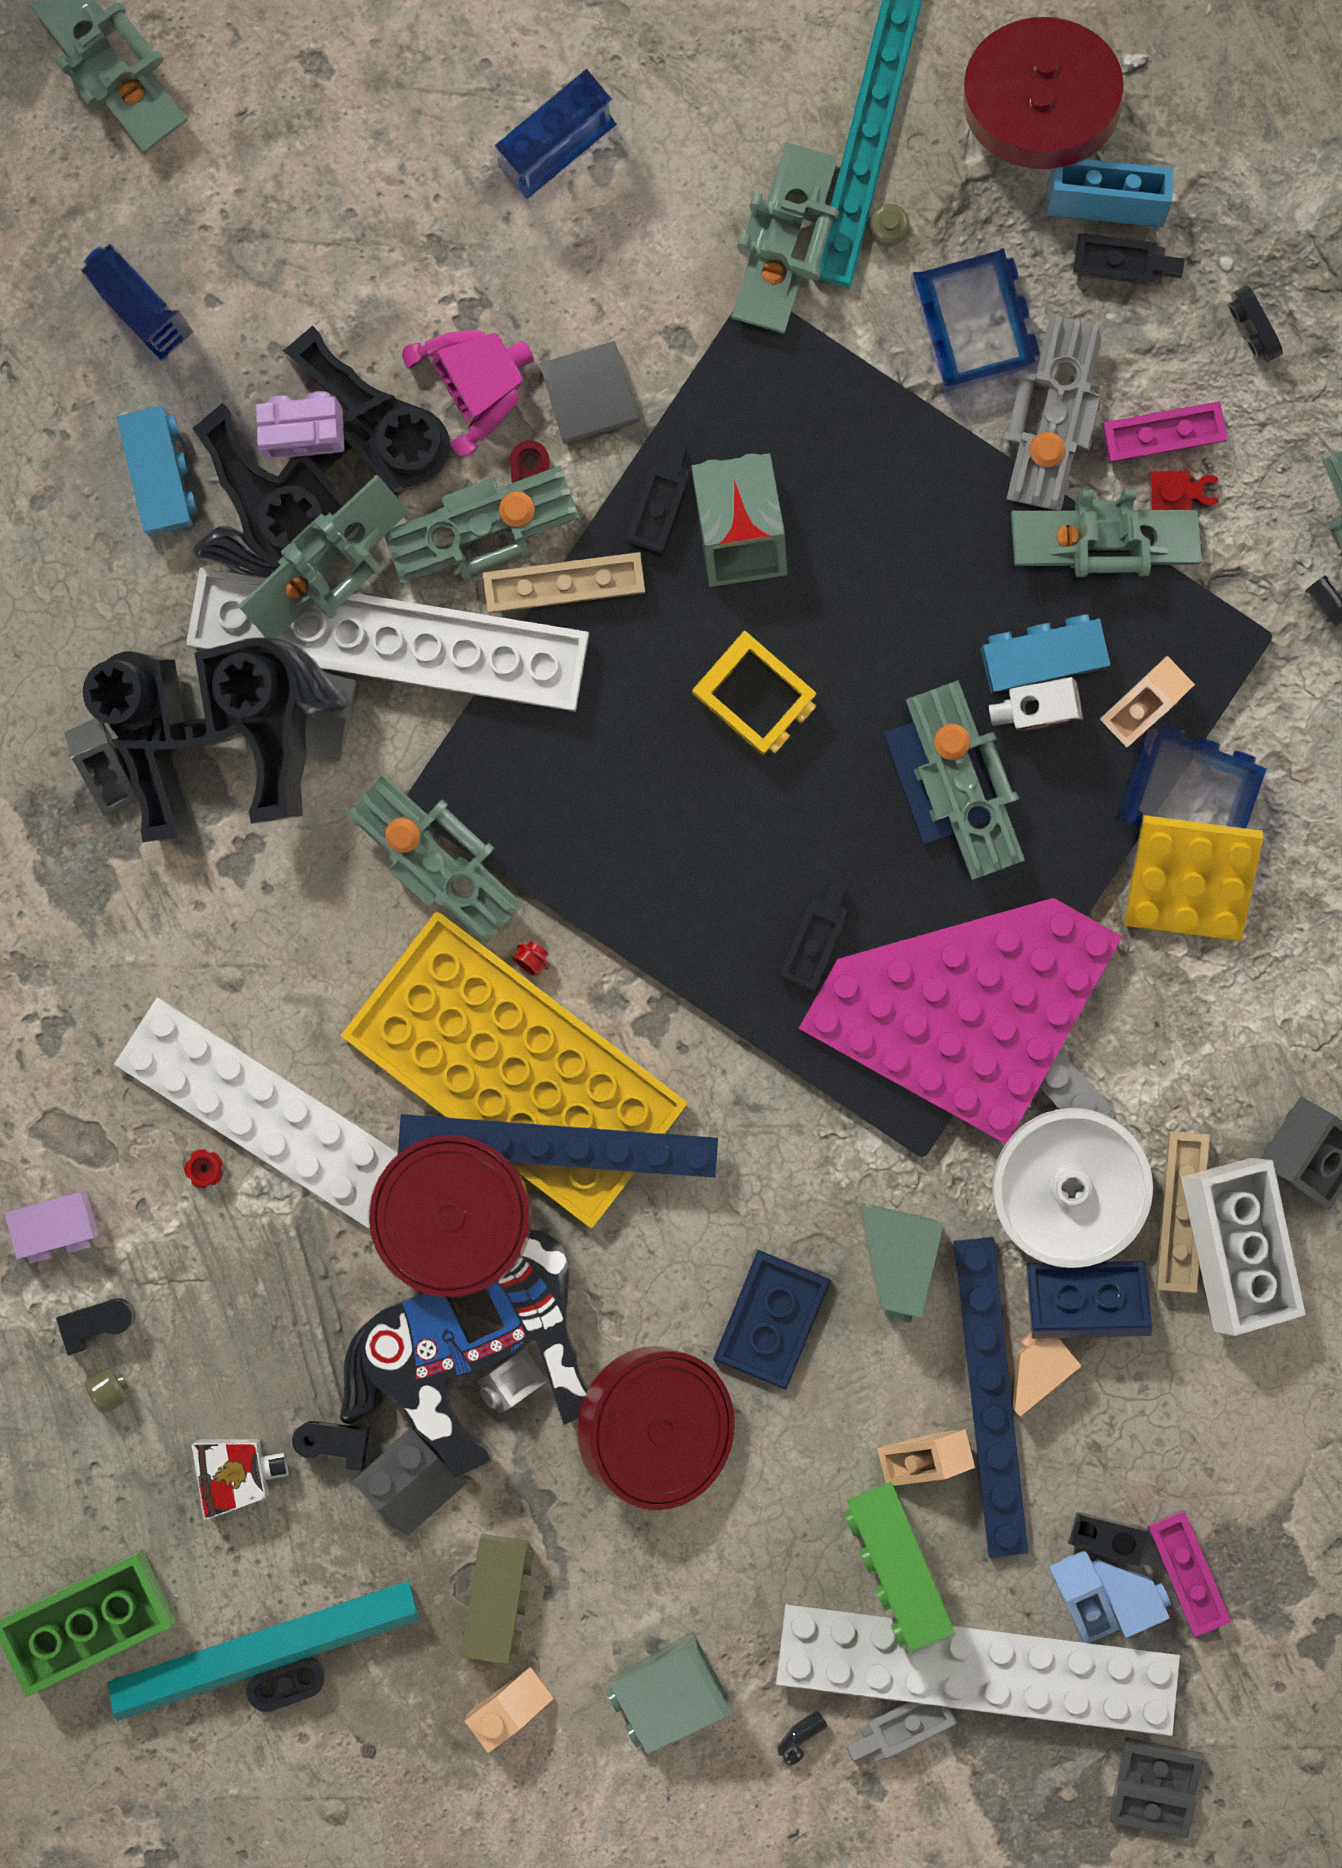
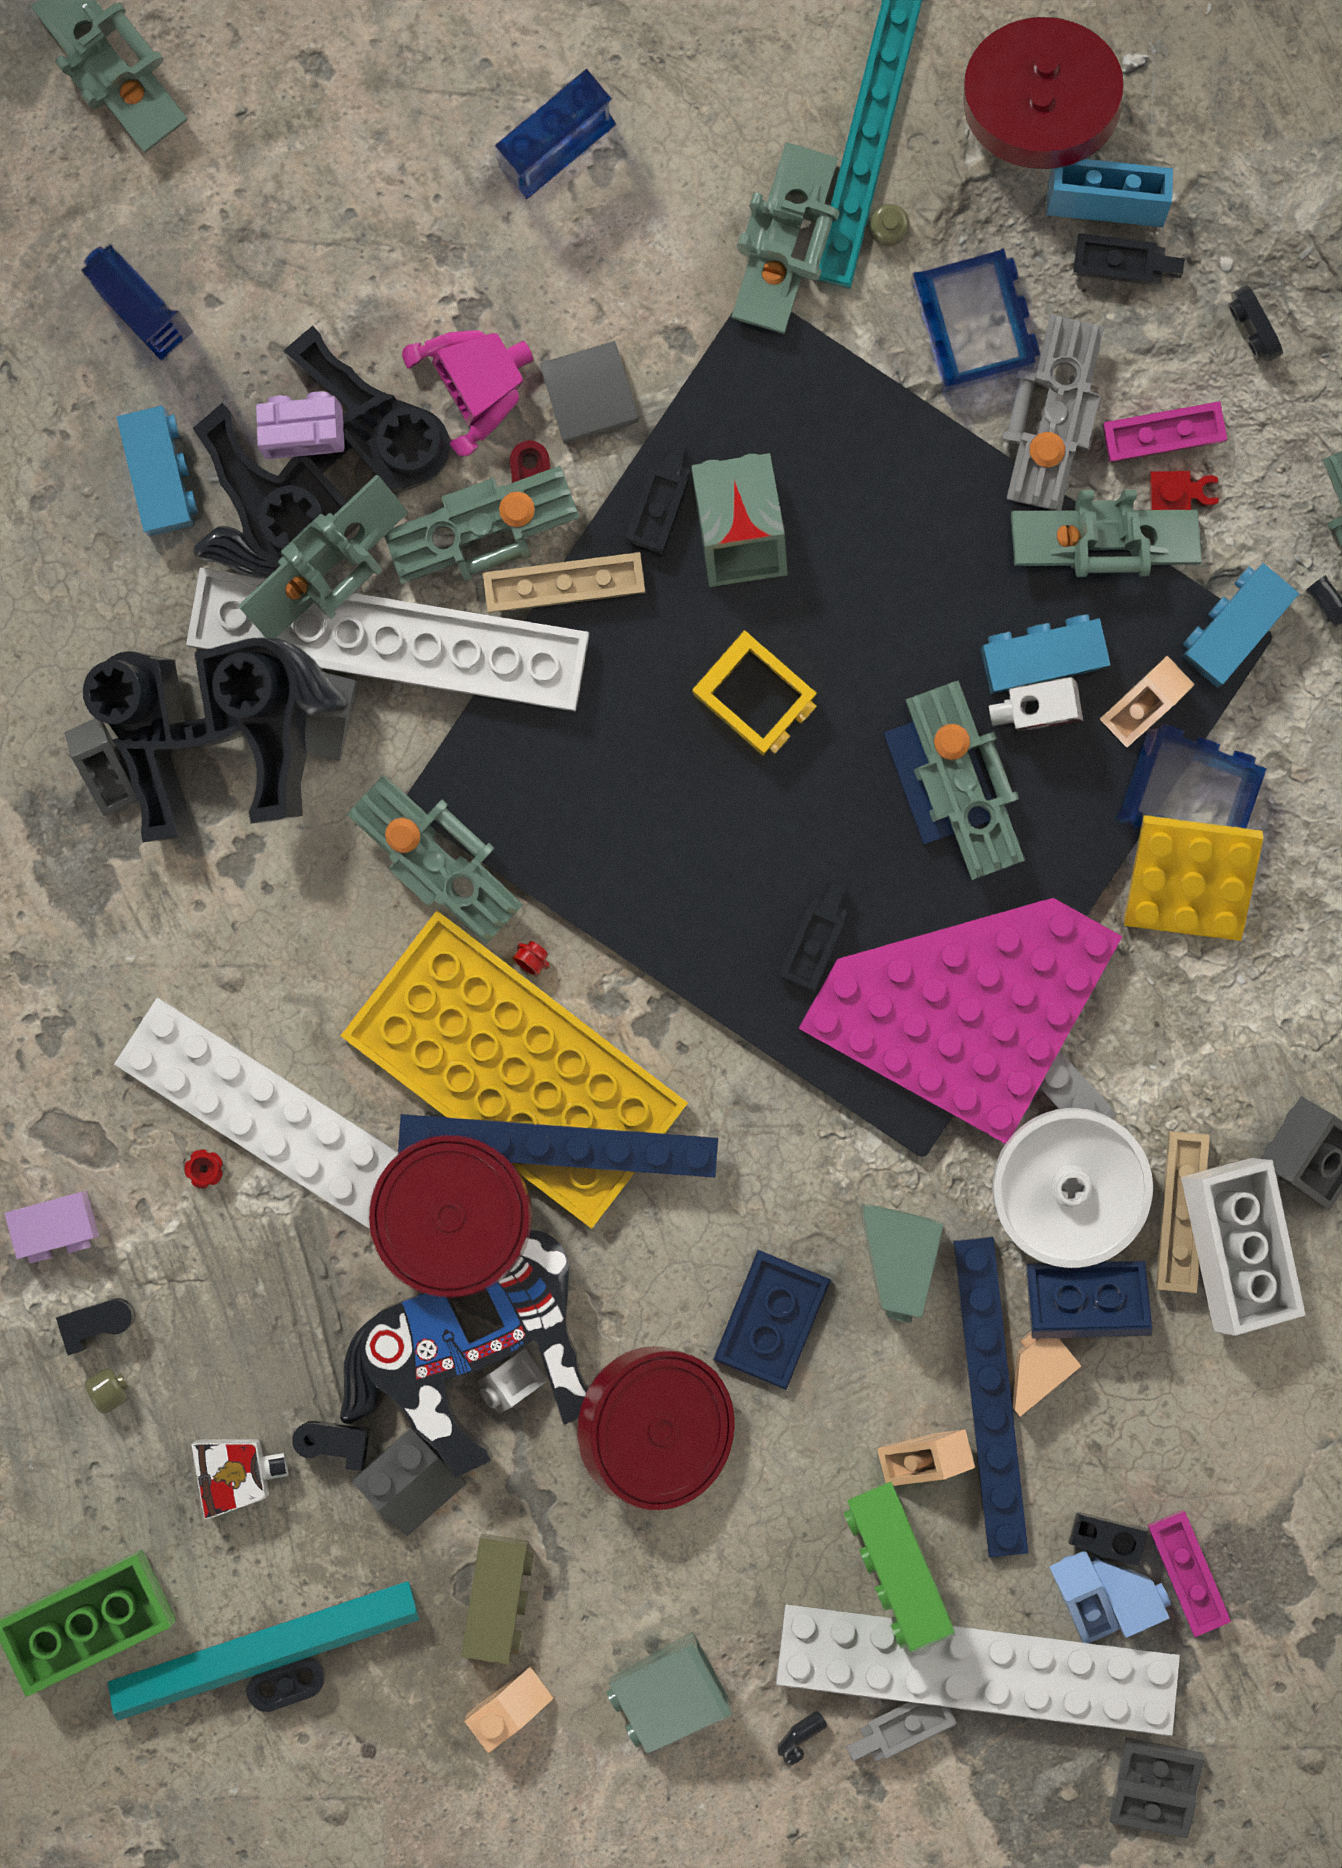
none -> dark azure brick [1181,563,1300,688]

